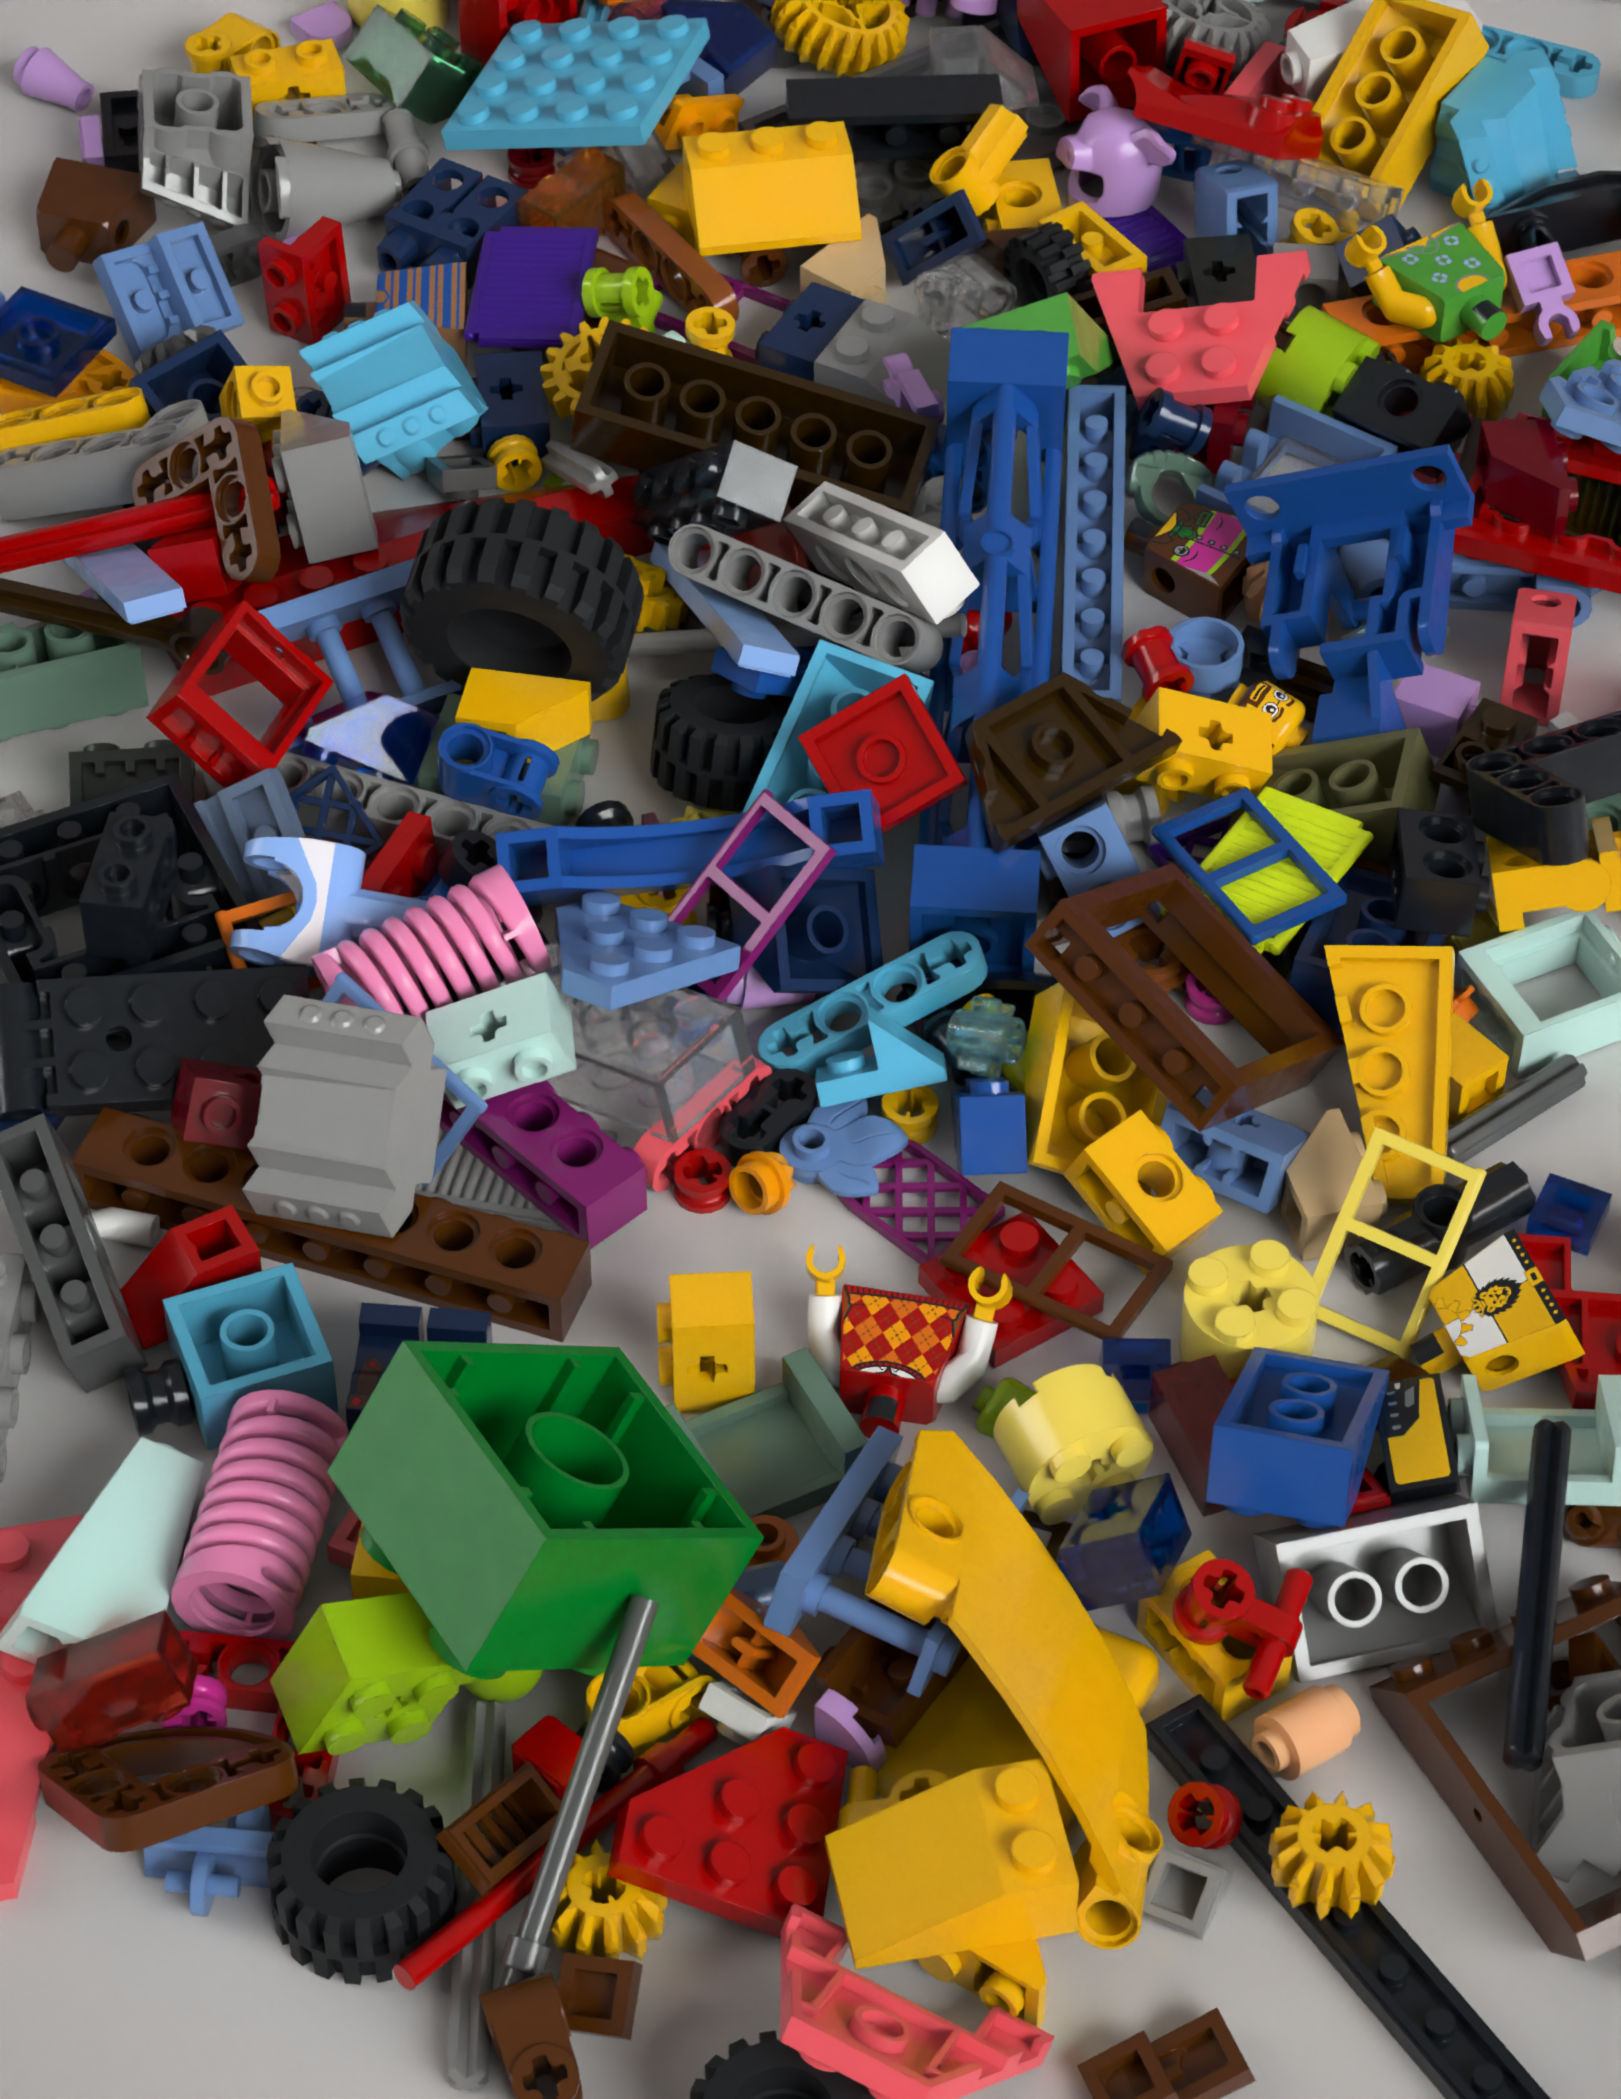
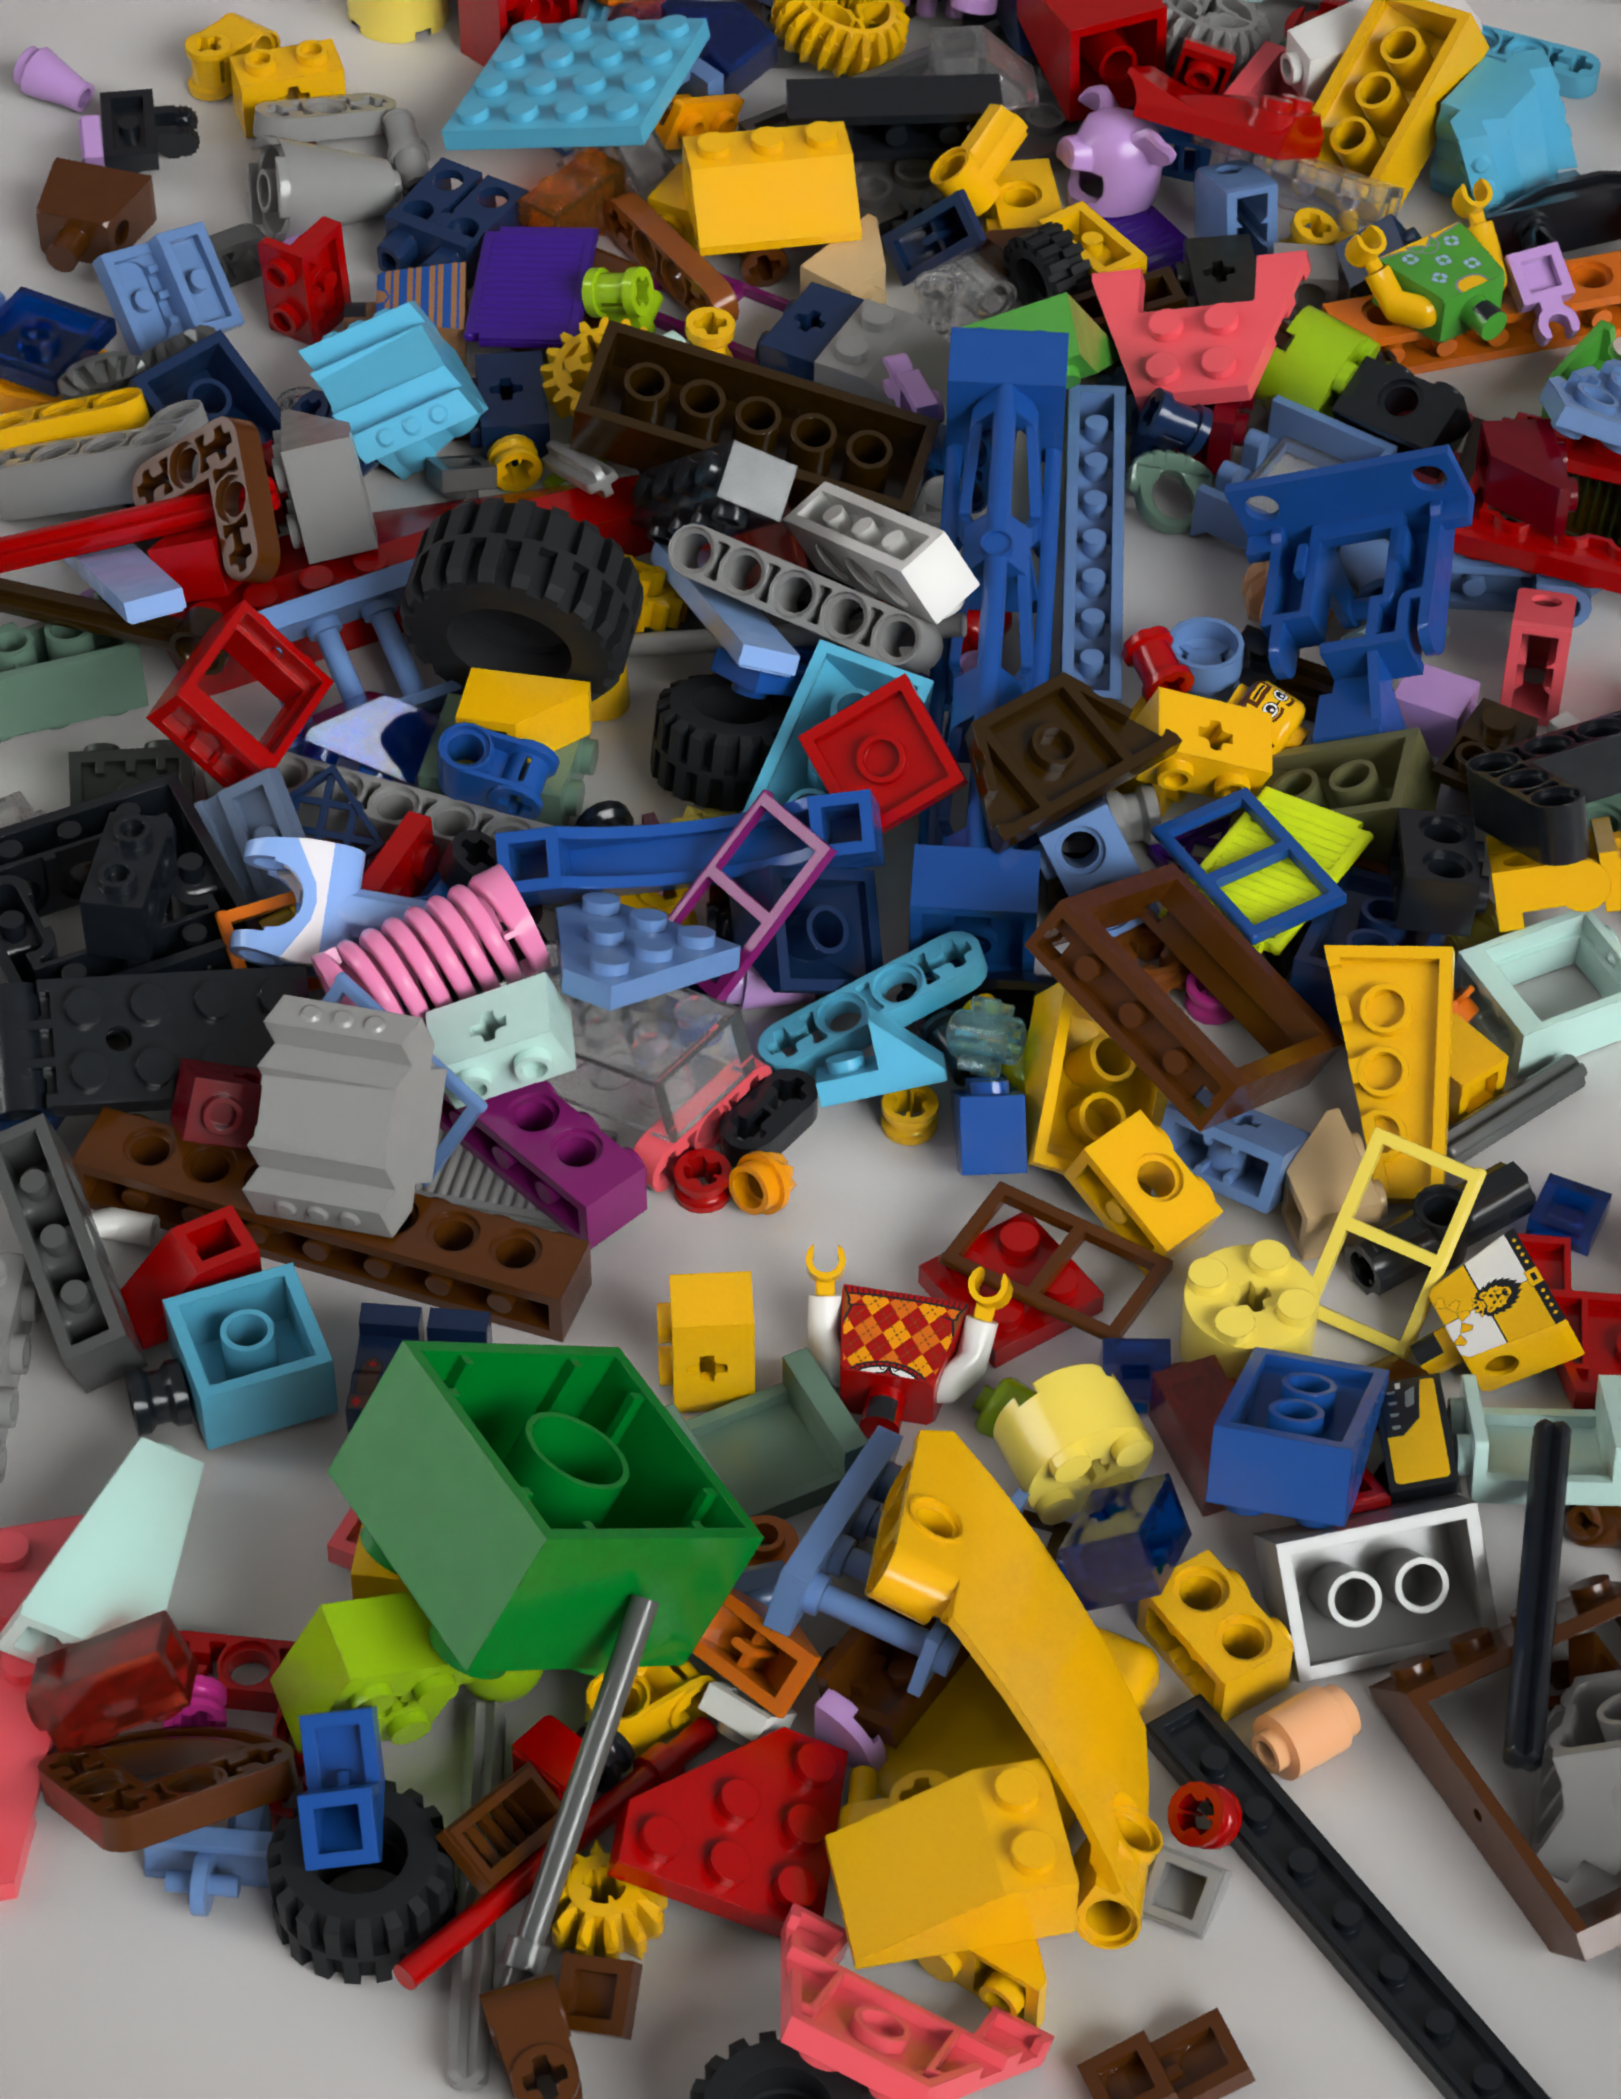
light grey slope [137,67,254,228] -> none
bright pink piece [171,1389,349,1640] -> none
yellow brick [219,366,297,444] -> none
lavender tile [290,0,353,51] -> none
clear green slope [343,4,485,125] -> none
dark red bush [507,148,556,189] -> none
medium blue plate [779,1098,908,1197] -> none
magenta window [836,1139,1005,1265] -> none
reddish brown torso [1124,502,1251,621] -> none
red piece [1172,1559,1313,1700] -> none
yellow gear [1268,1790,1396,1921] -> none
yellow gear [1419,338,1515,421] -> none
none -> dark grey gear [57,351,147,400]
none -> blue slope [297,1706,385,1871]

